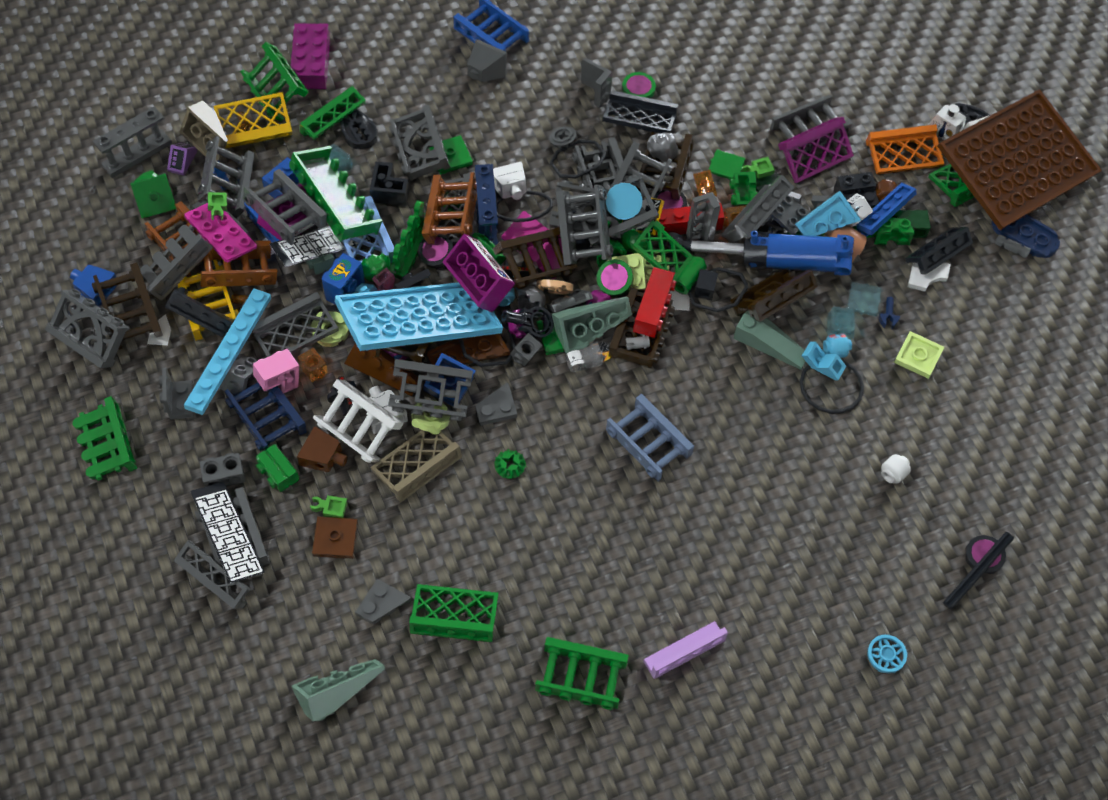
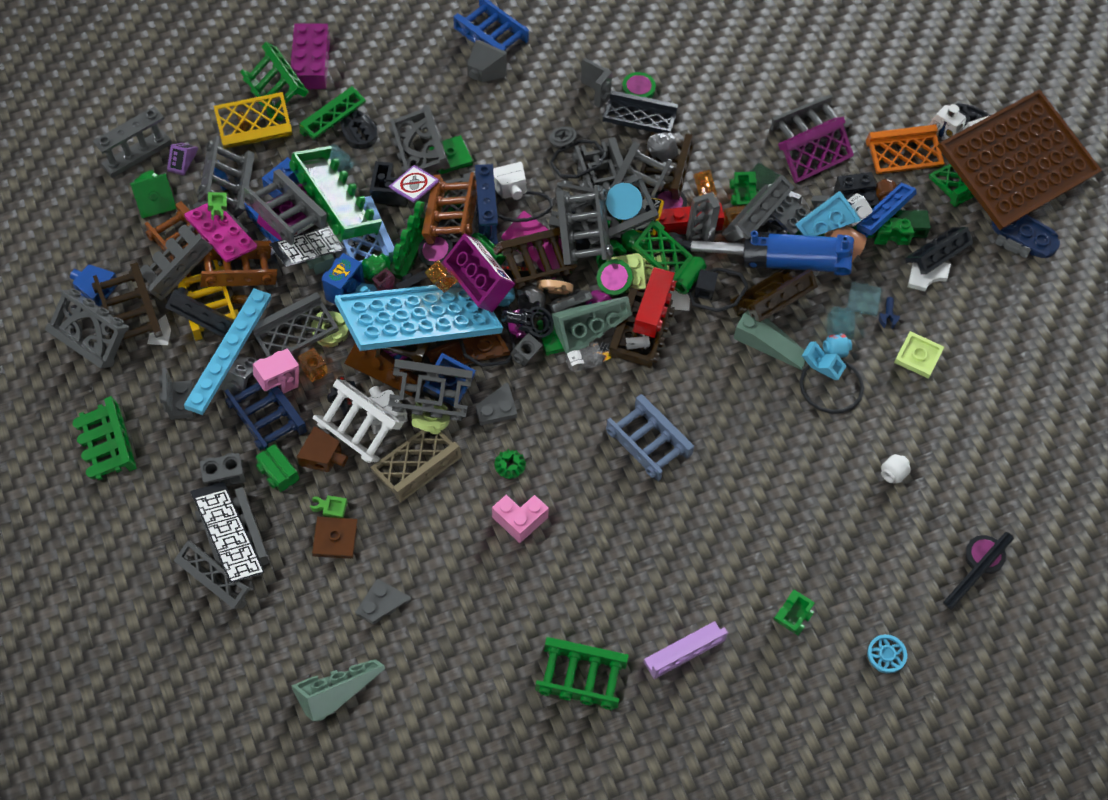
dark tan slope [179,101,228,161] -> none
green fence [409,584,498,642] -> none
green piece [708,149,745,179] -> none
bright green plate [741,157,775,178] -> none
none -> piece [389,165,440,203]
none -> clear orange brick [425,260,458,293]
none -> bright pink brick [492,495,549,543]
none -> green cylinder [773,590,815,636]

